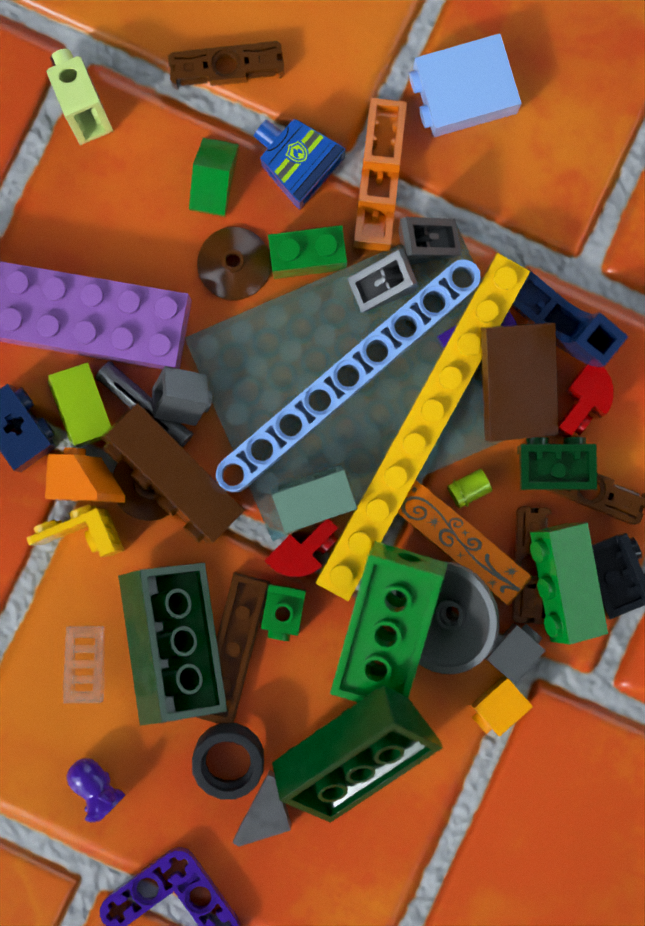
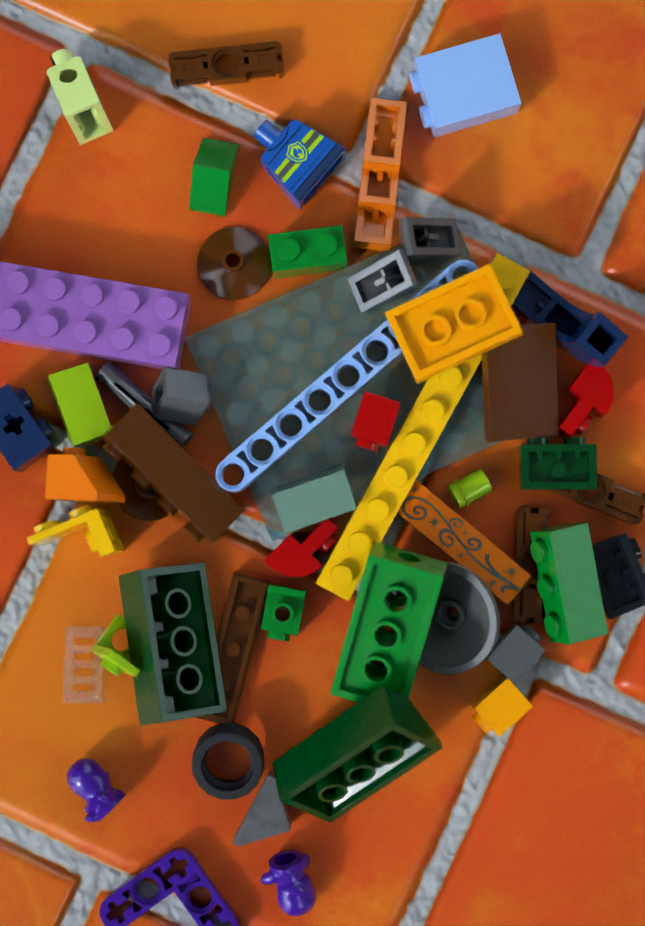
none -> lime bracket [91,614,140,677]
none -> dark purple animal [261,850,317,916]
none -> red brick [350,391,401,452]
none -> light orange plate [384,264,523,384]

